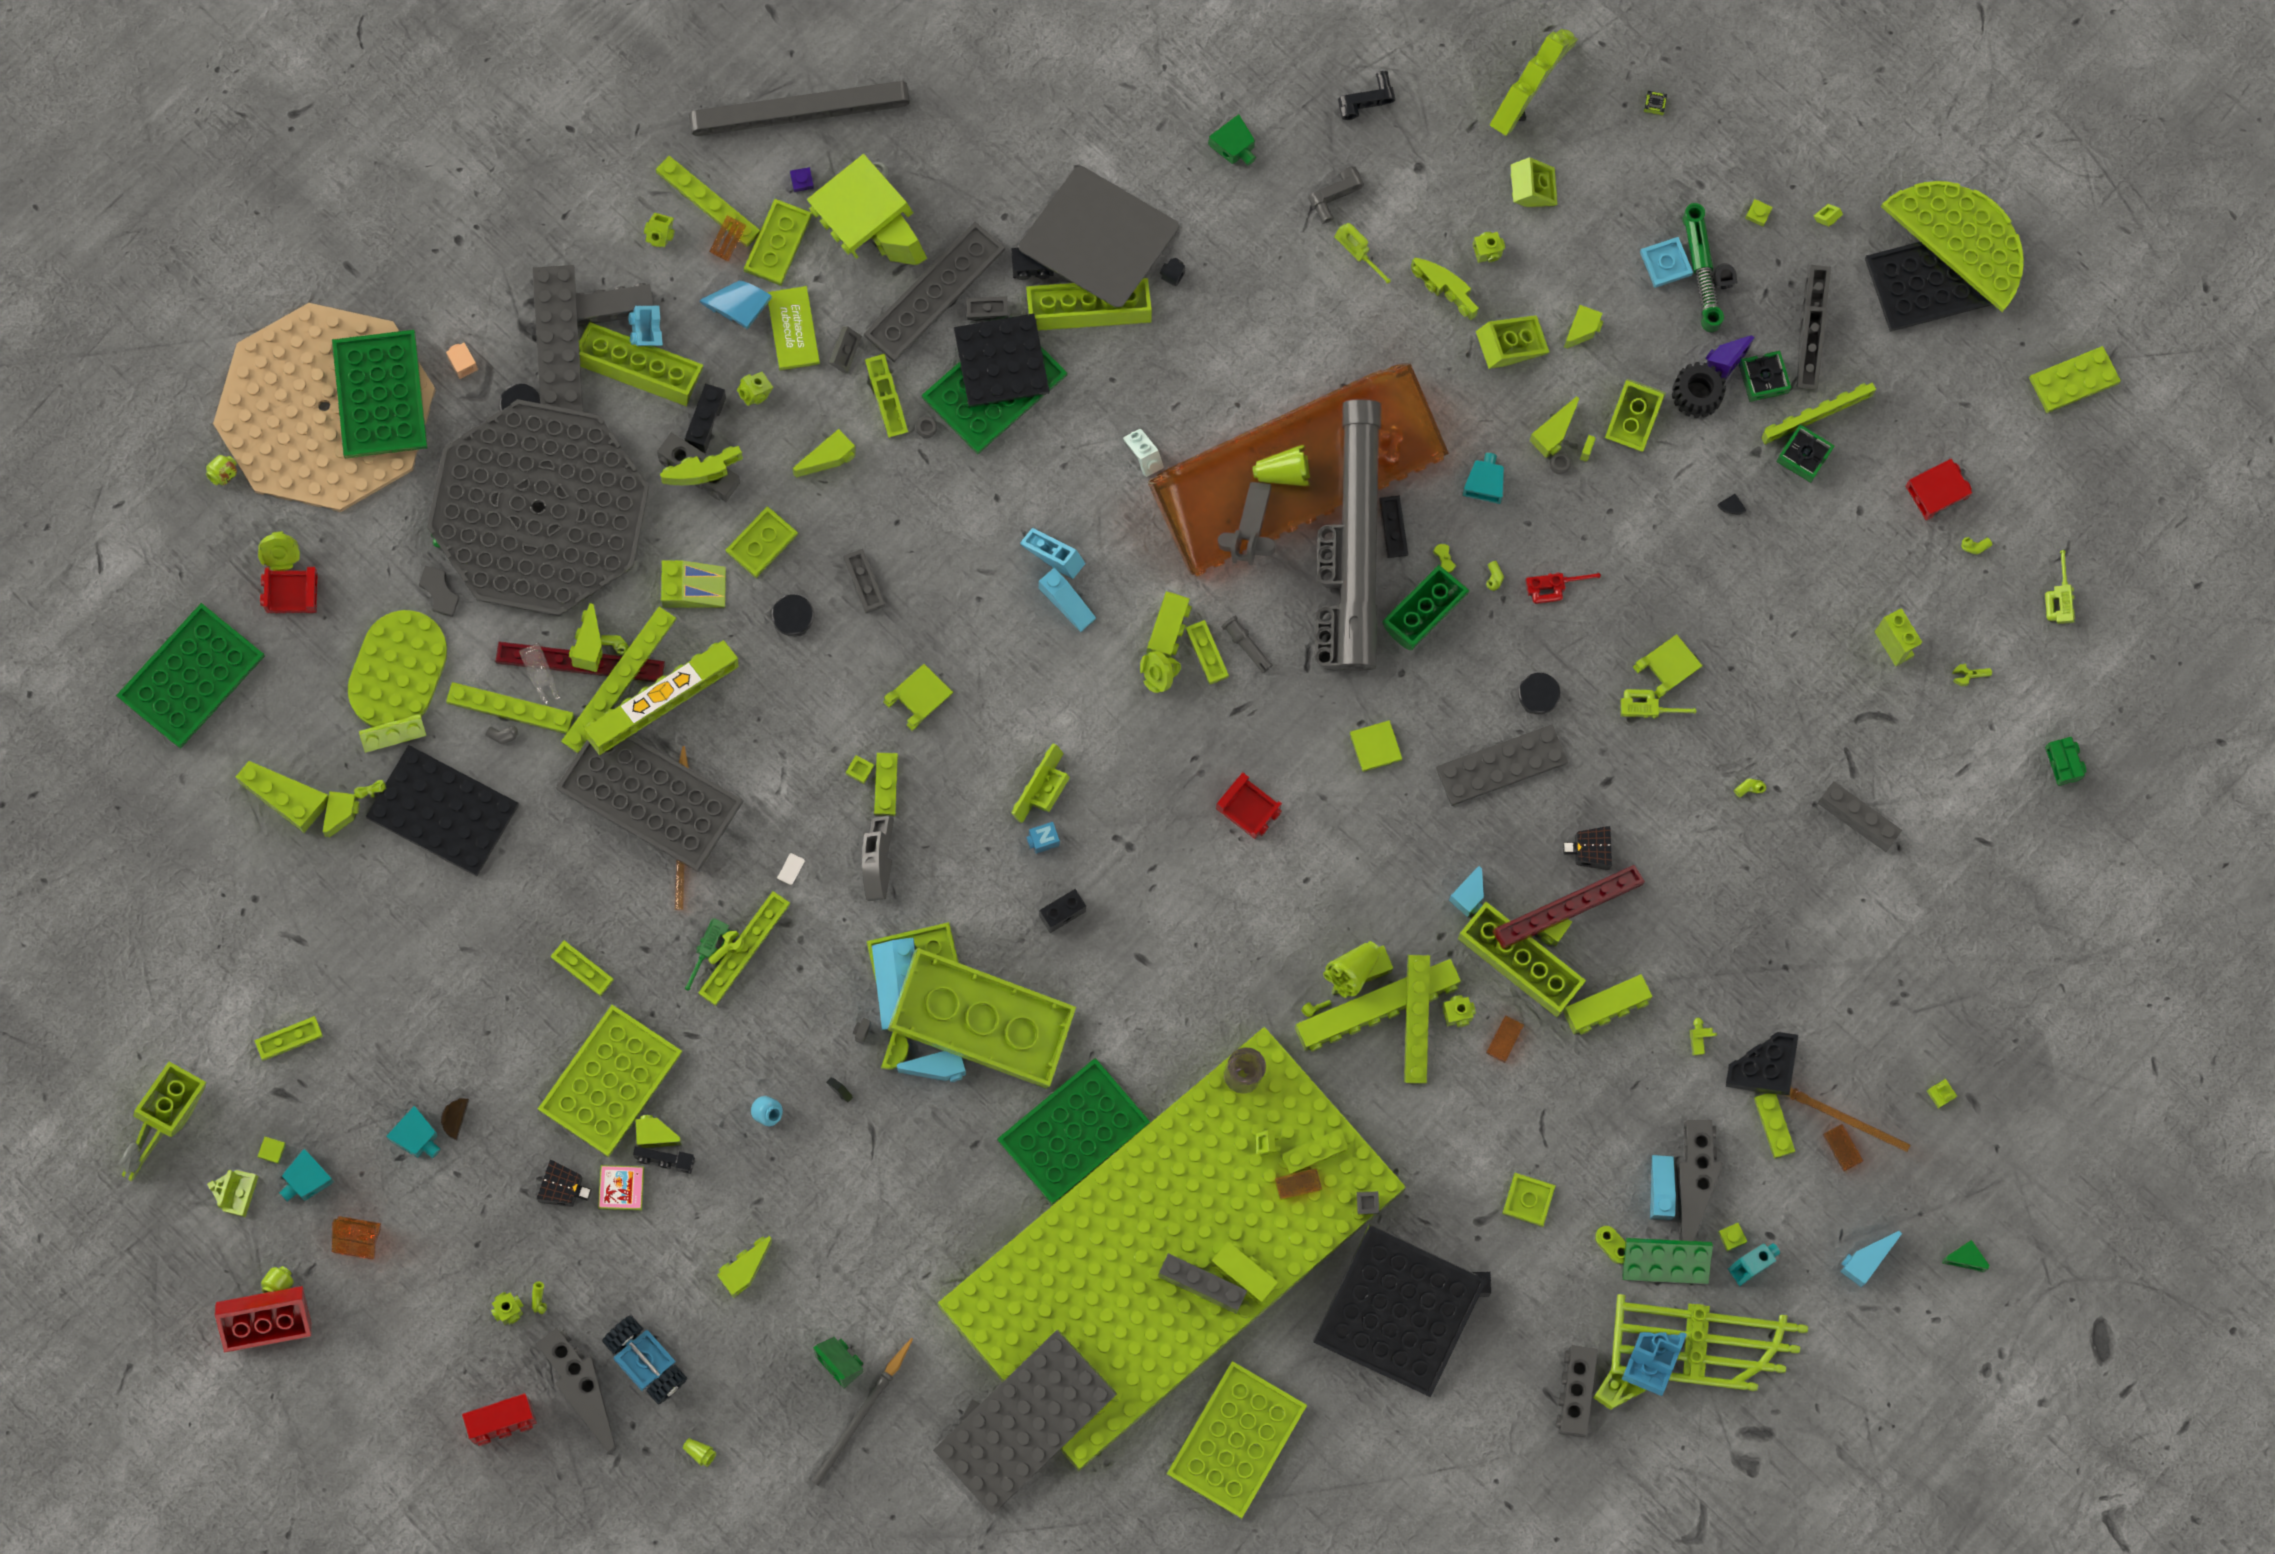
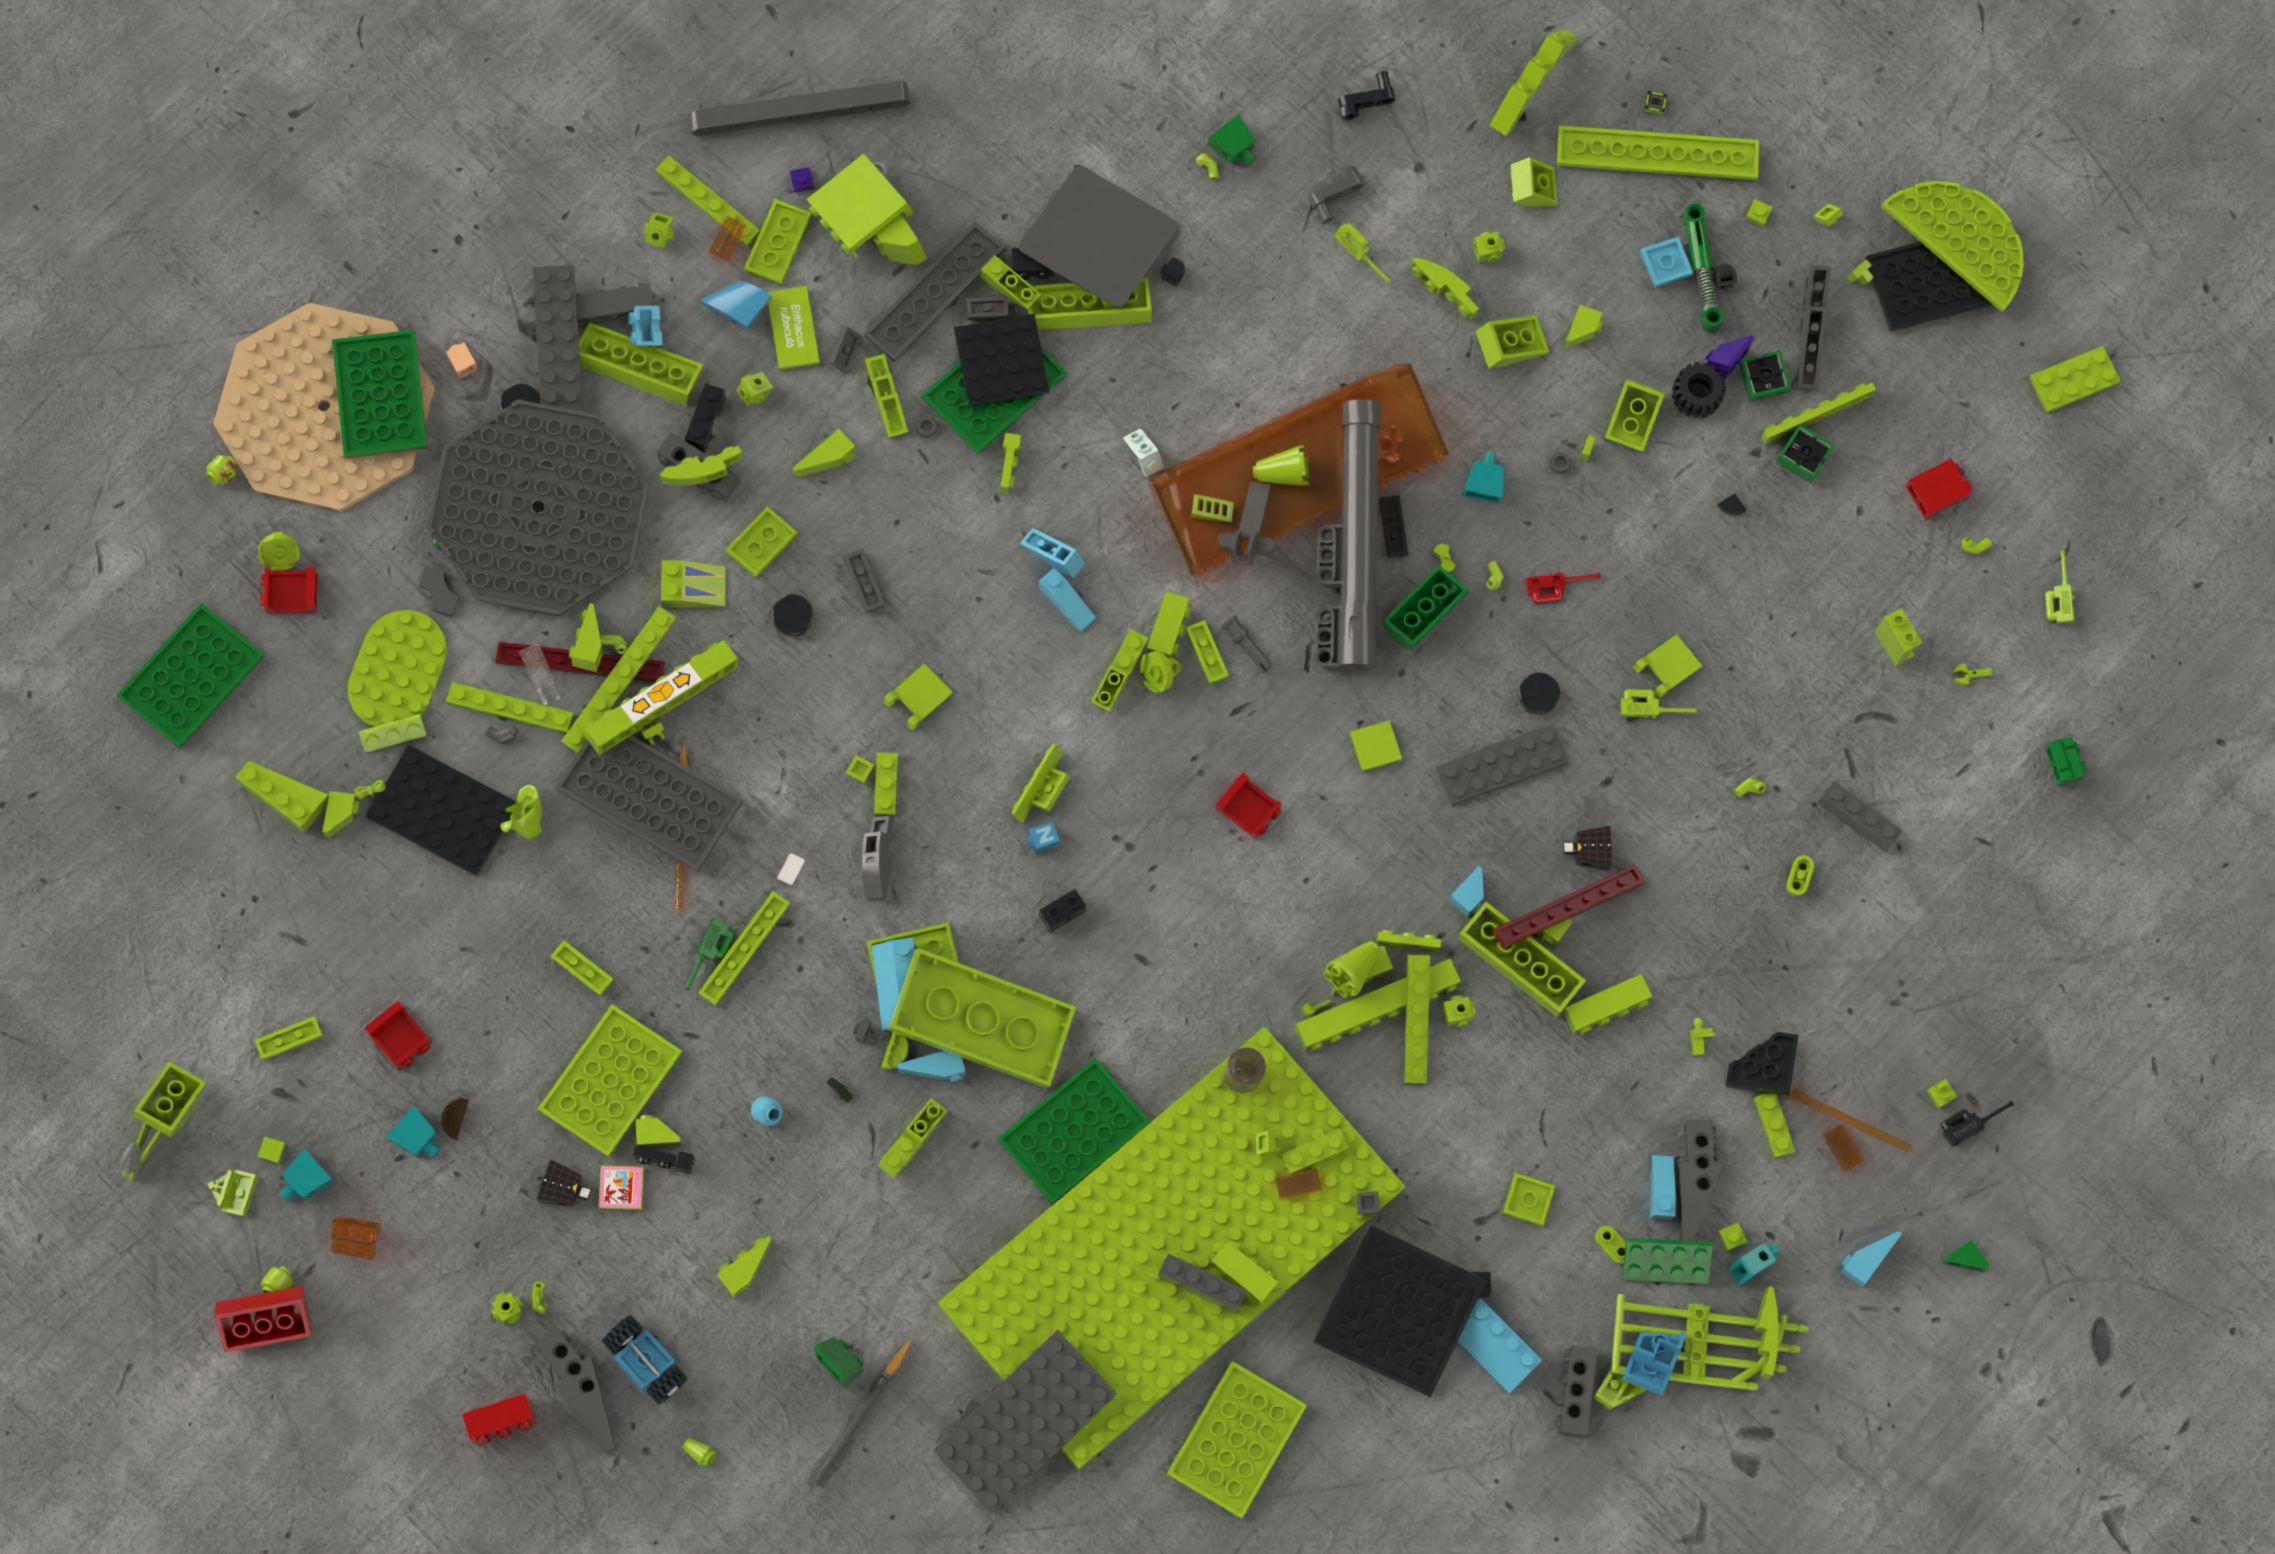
lime bar [708,931,744,965] -> none
clear orange tile [1486,1015,1524,1063] -> none
lime slope [1529,396,1579,458] -> none
none -> red panel [365,1001,432,1070]
none -> lime piece [501,785,542,840]
none -> lime tile [640,719,665,745]
none -> lime slope [877,1098,948,1179]
none -> lime slope [980,255,1041,310]
none -> lime plate [1000,433,1021,494]
none -> lime slope [1091,629,1149,712]
none -> lime slope [1190,494,1234,523]
none -> lime arm [1196,153,1219,181]
none -> lime plate [1376,930,1441,952]
none -> medium azure slope [1458,1298,1542,1394]
none -> lime plate [1556,125,1759,180]
none -> lime slope [1754,1286,1779,1380]
none -> lime plate [1786,855,1814,897]
none -> lime tile [1846,260,1873,286]
none -> black piece [1941,1101,2014,1147]

